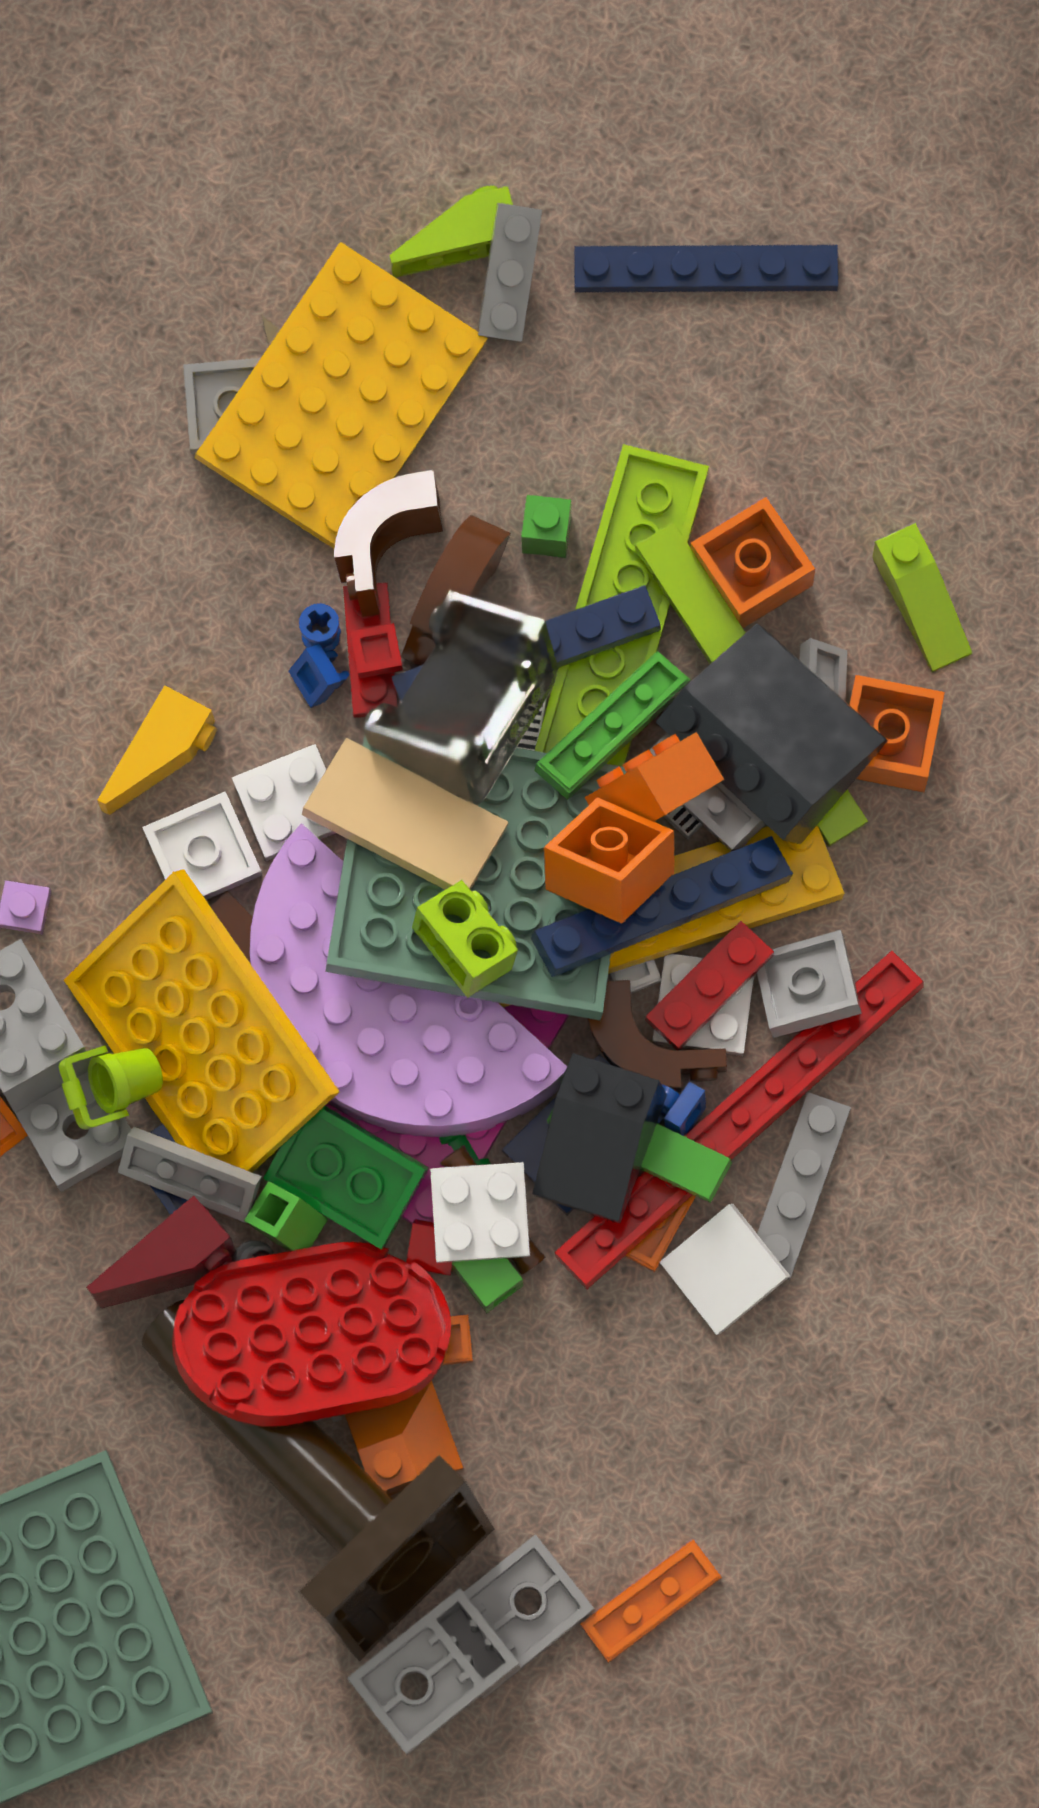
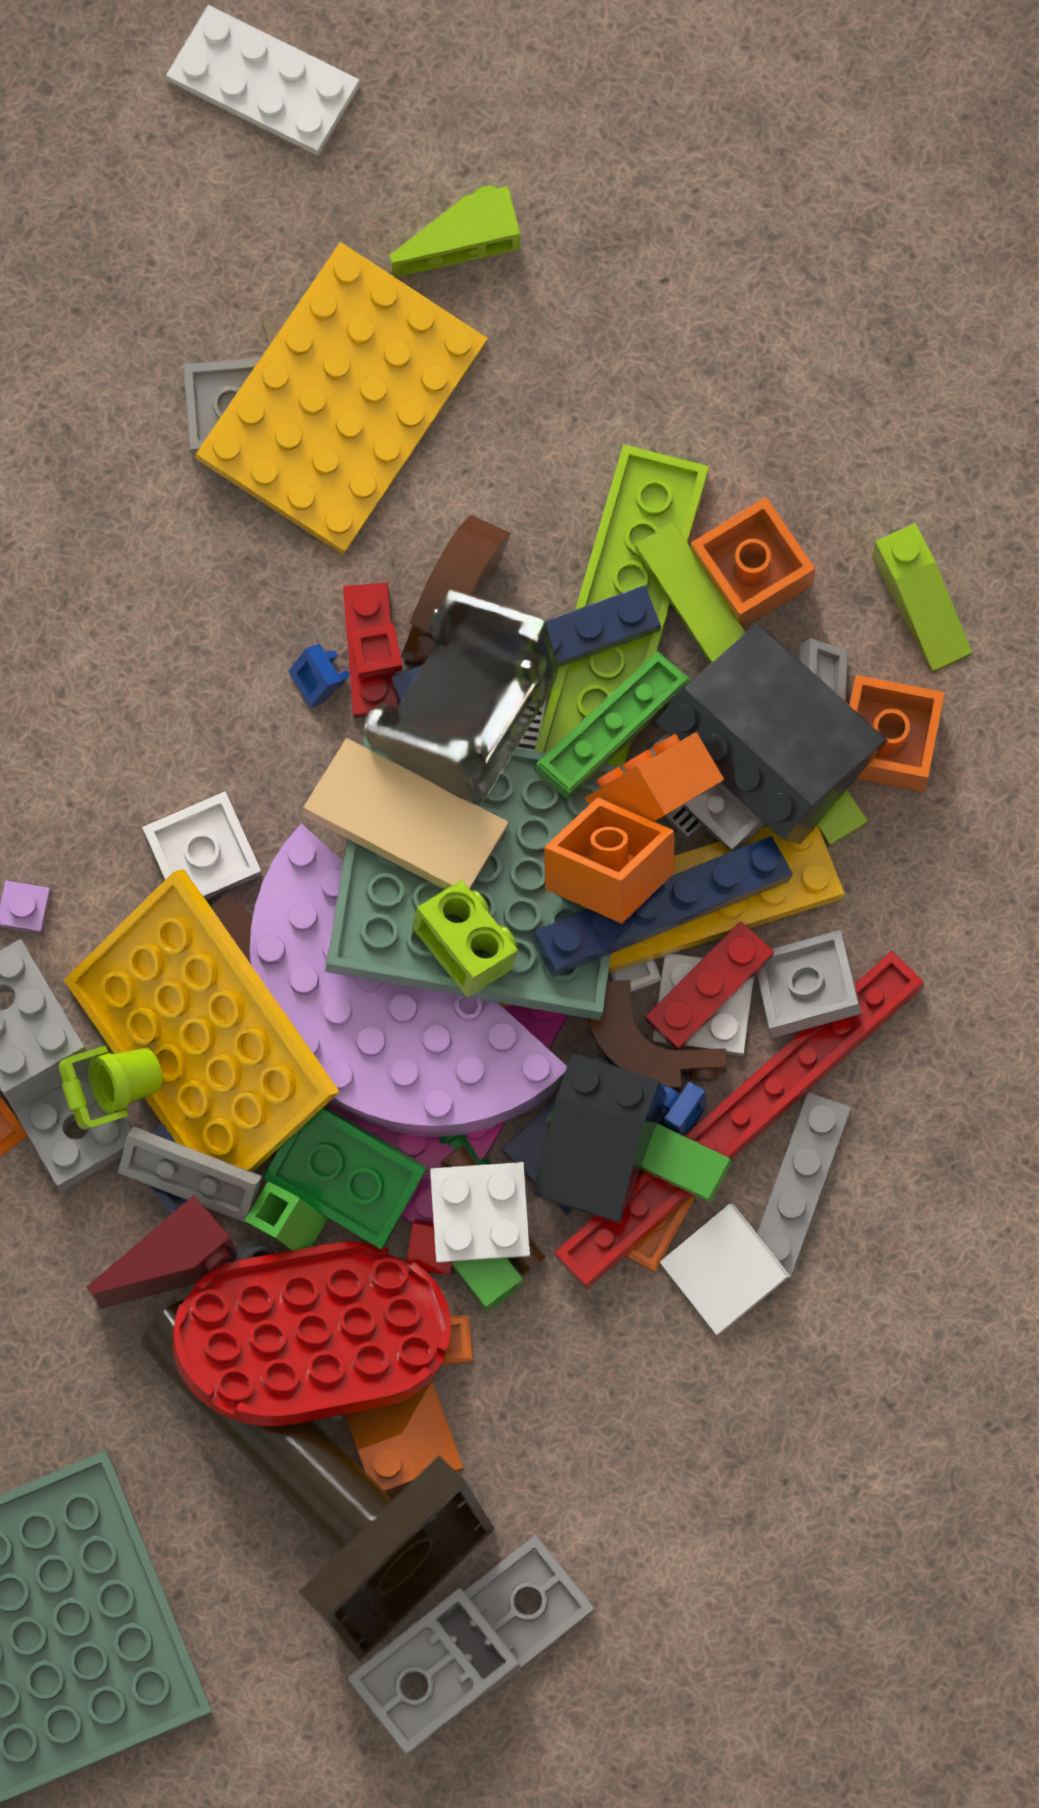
yellow slope [97,685,217,815] -> none
white plate [232,744,335,861] -> none
blue bush [299,603,341,652] -> none
arch [334,470,443,617] -> none
light grey plate [478,203,542,342] -> none
bright green brick [521,495,572,558] -> none
dark blue plate [574,245,838,292] -> none
orange tile [580,1539,722,1663] -> none
none -> white plate [166,5,360,156]

